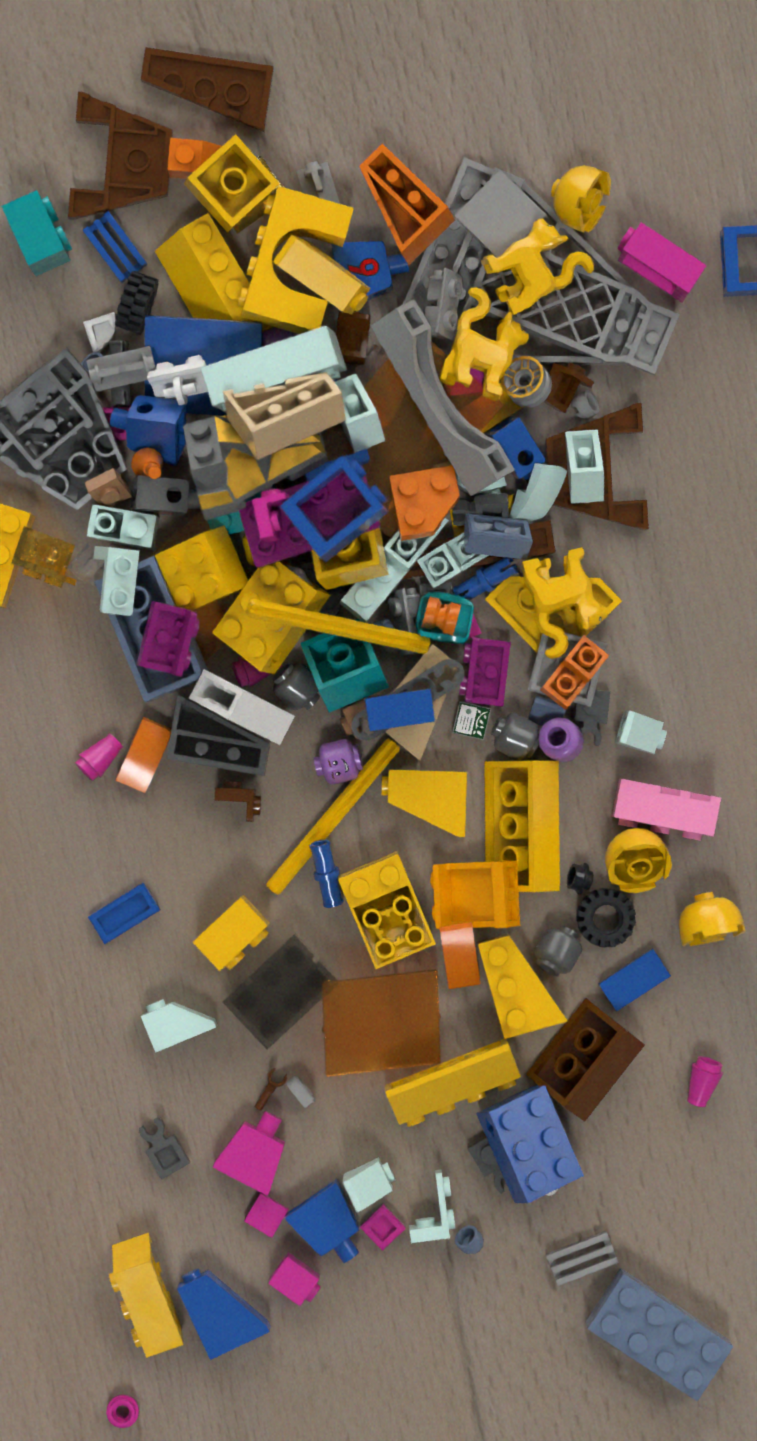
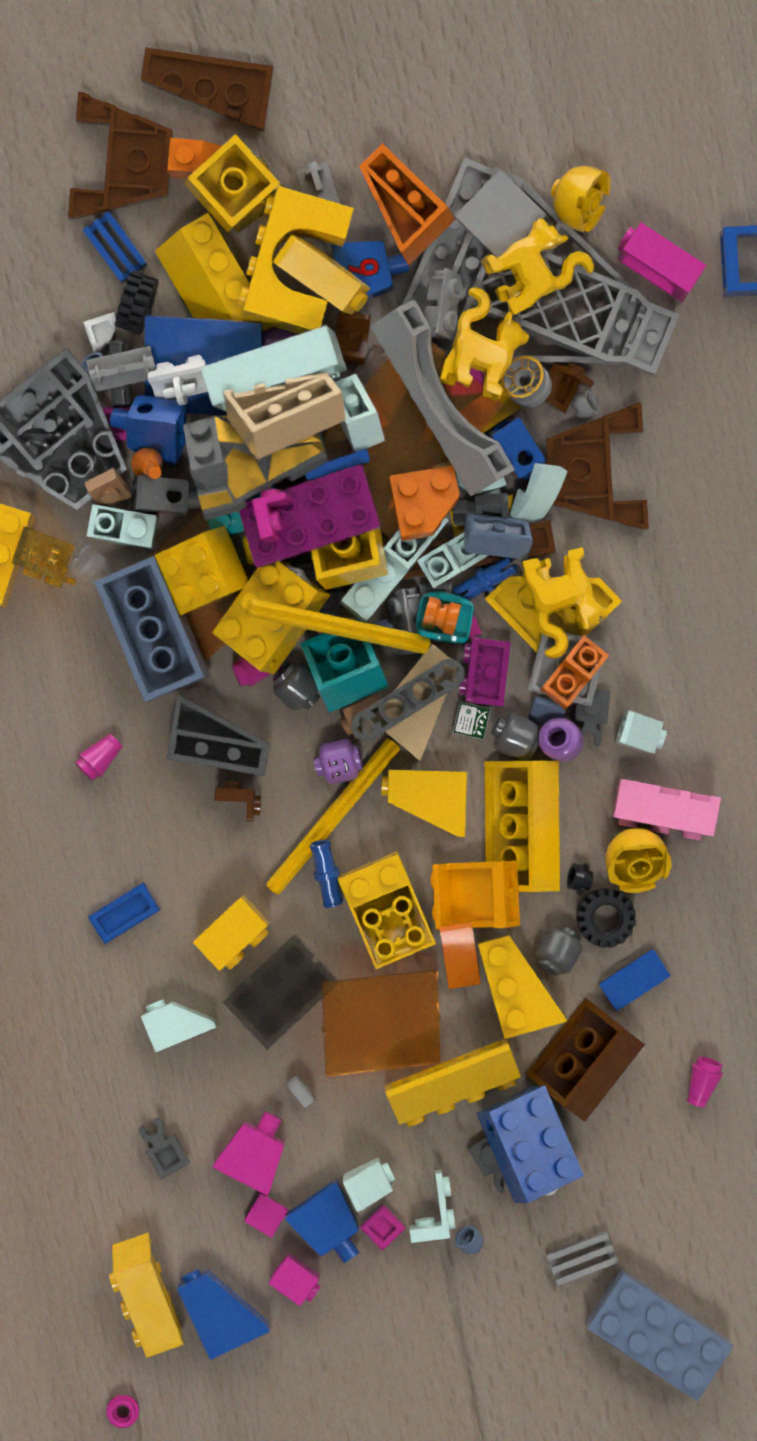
teal brick [1,190,73,276] -> none
light aqua bracket [93,546,139,616] -> none
orange slope [115,717,172,793] -> none
magenta bracket [136,601,199,677] -> none
white brick [189,669,295,745] -> none
reddish brown hand [255,1068,287,1110] -> none
blue window [280,456,389,562] -> none
blue tile [365,689,435,731] -> none
light aqua slope [565,430,604,503] -> none
yellow cylinder [678,892,746,946] -> none

